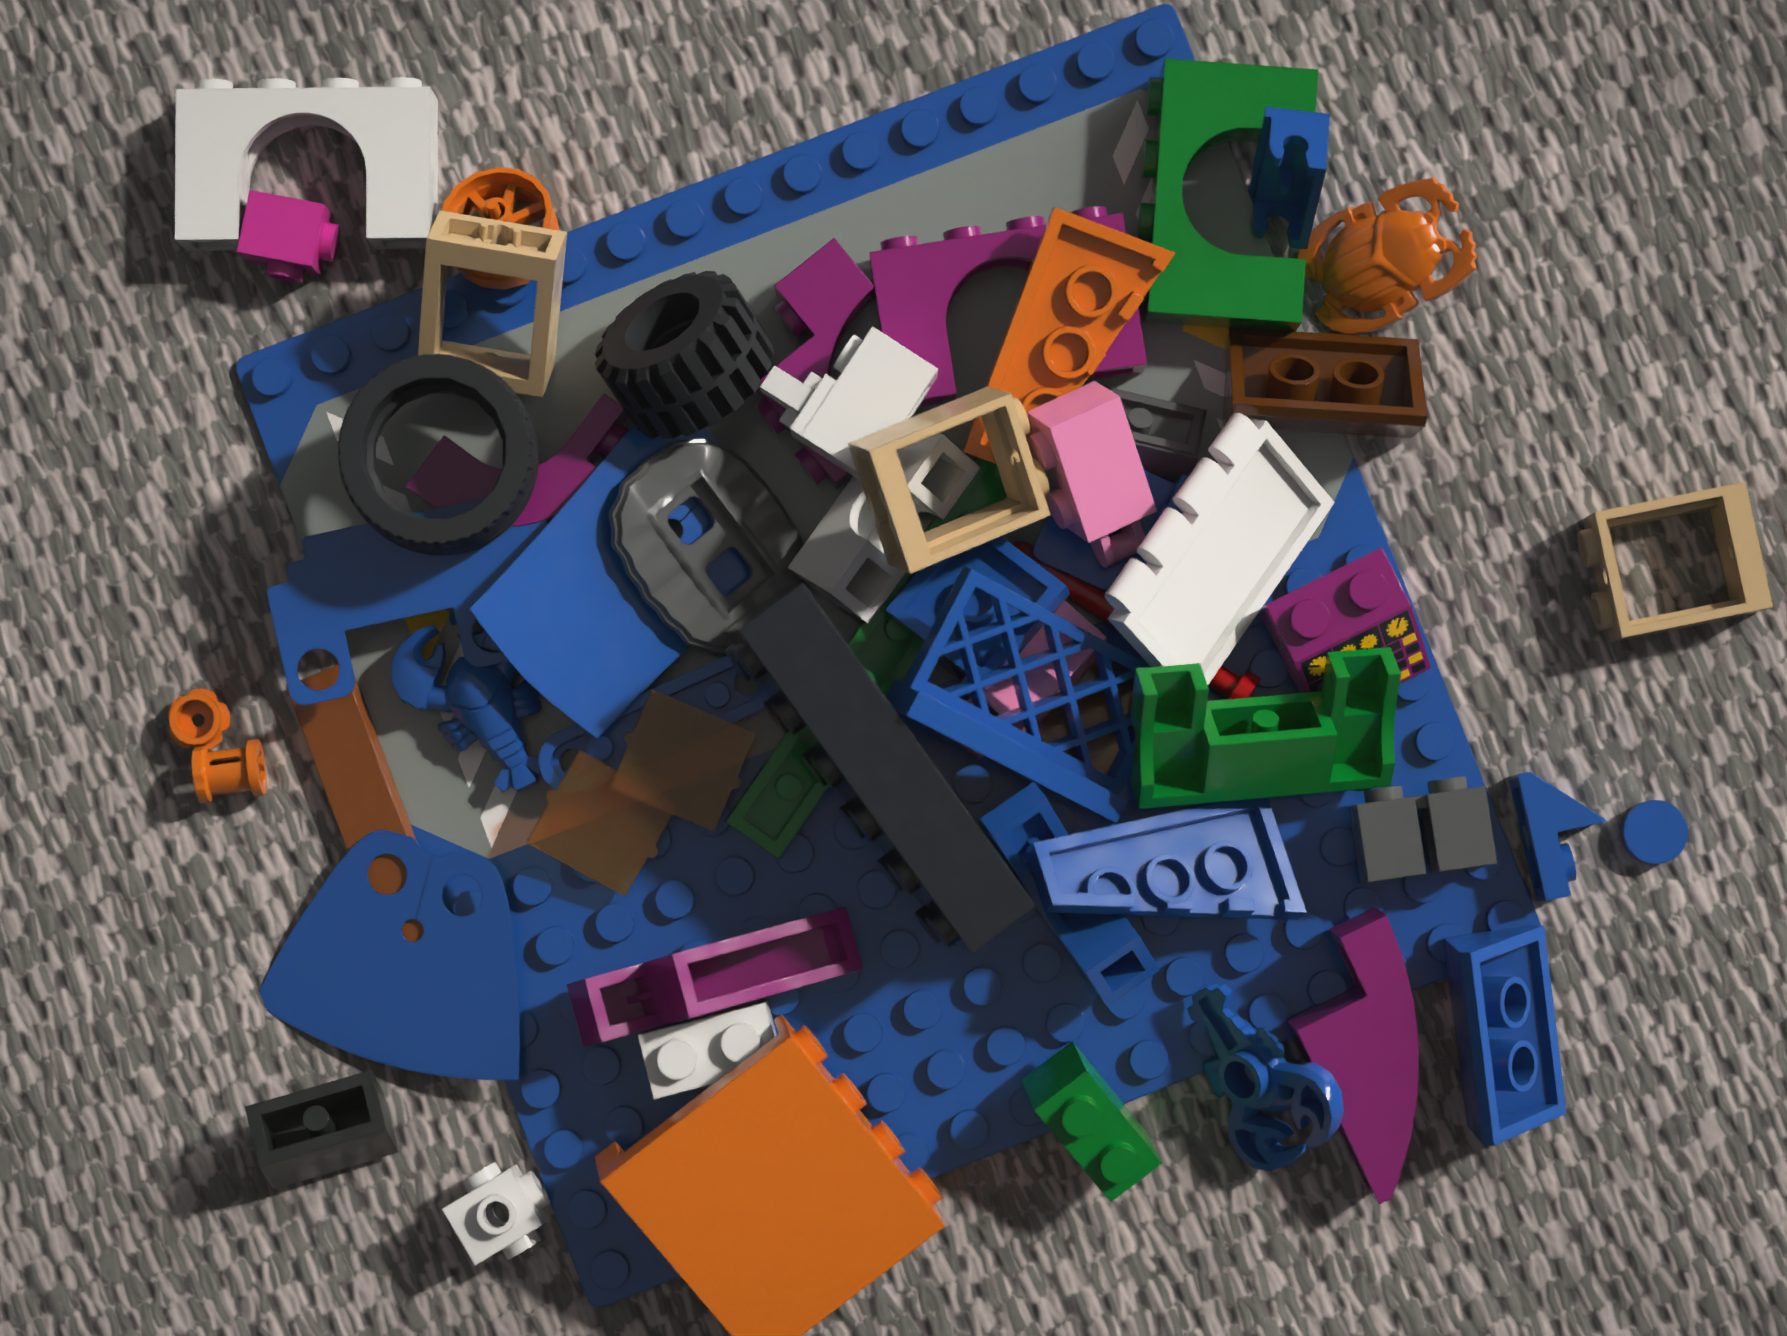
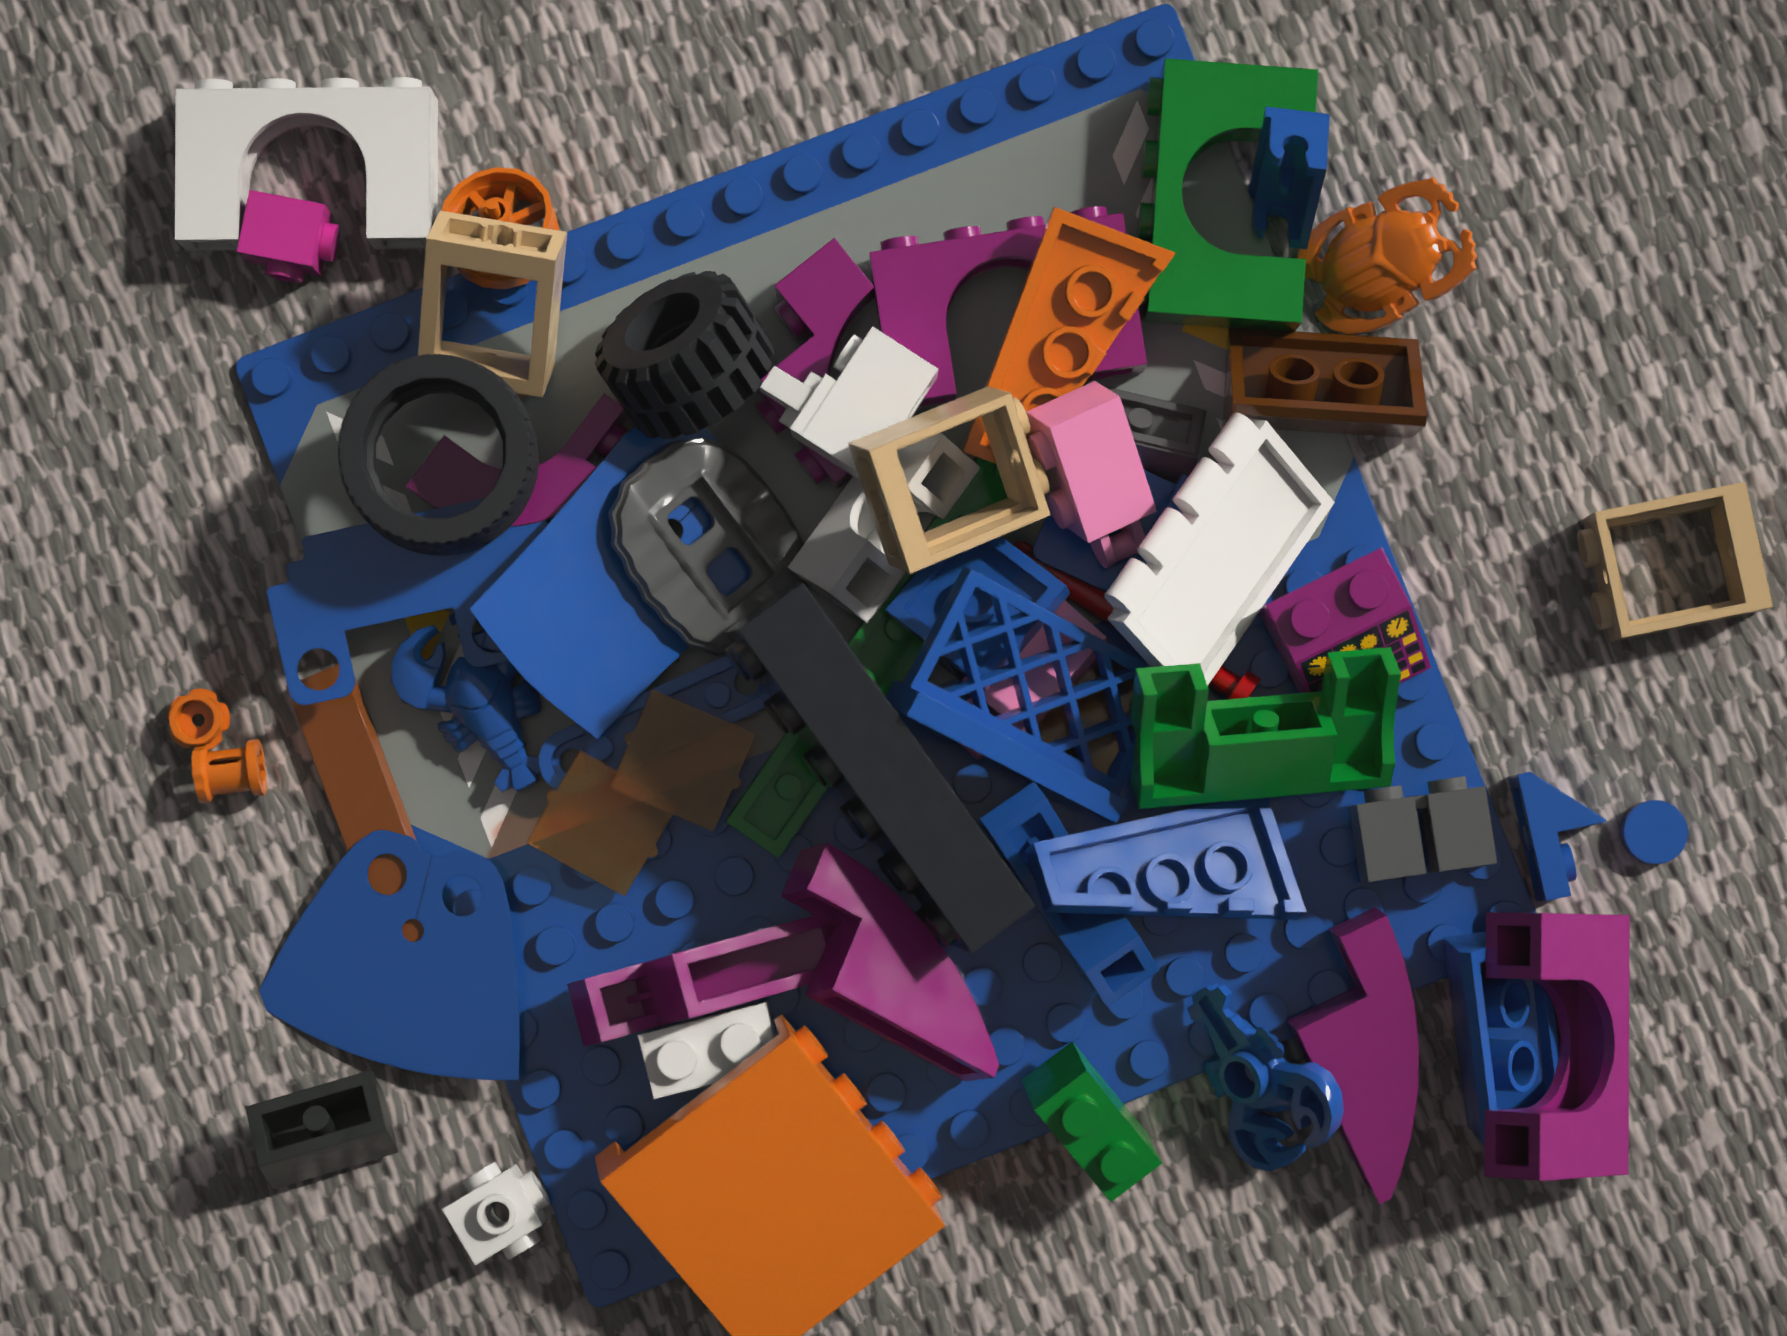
none -> magenta slope [781,842,999,1082]
none -> magenta arch [1484,912,1630,1181]

